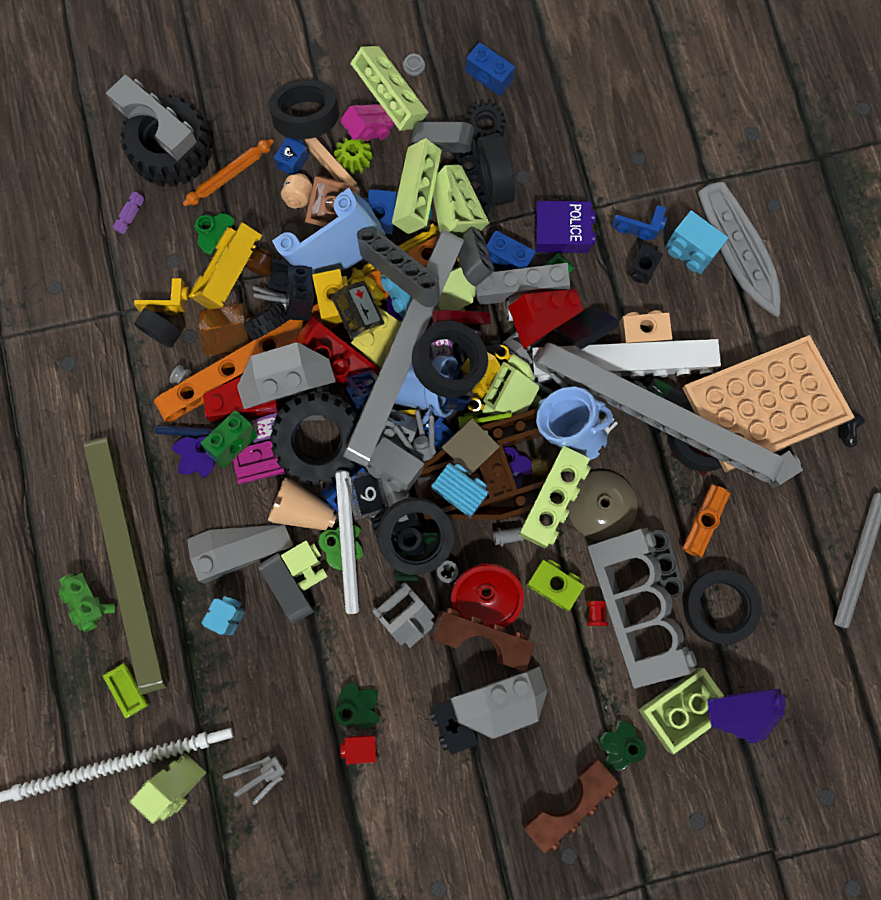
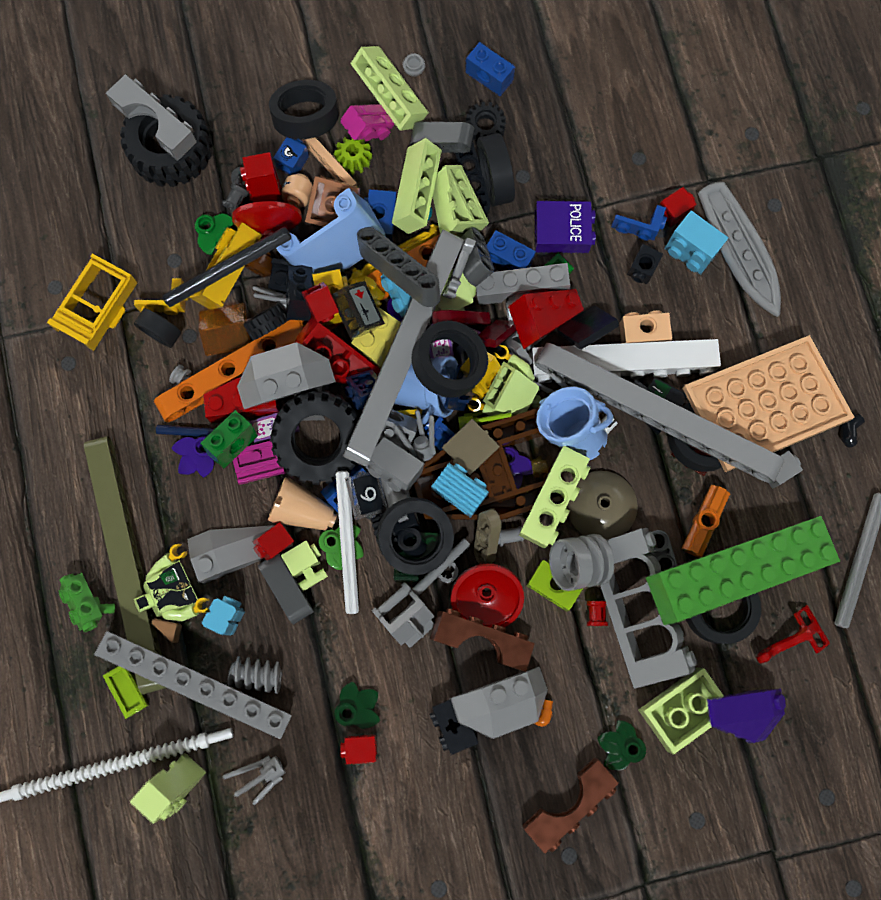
medium lavender axle [113,192,144,234] -> none
orange wheel [183,139,274,206] -> none
none -> yellow piece [47,254,138,351]
none -> light grey brick [94,631,292,739]
none -> torso [134,544,210,622]
none -> medium nougat slope [152,619,182,643]
none -> black axle [162,227,291,307]
none -> dark grey connector [222,167,249,211]
none -> light grey piece [228,656,282,694]
none -> red dish [232,201,302,238]
none -> red wedge [240,152,284,203]
none -> red brick [252,522,294,561]
none -> red brick [301,282,339,323]
none -> light grey bar [412,538,470,596]
none -> light grey bar [442,237,476,299]
none -> dark tan beam [474,509,501,564]
none -> dark red tile [478,319,516,348]
none -> orange animal [534,700,553,727]
none -> light grey wheel [549,534,614,591]
none -> bright green brick [646,516,840,625]
none -> red brick [659,187,697,227]
none -> red piece [756,605,830,663]

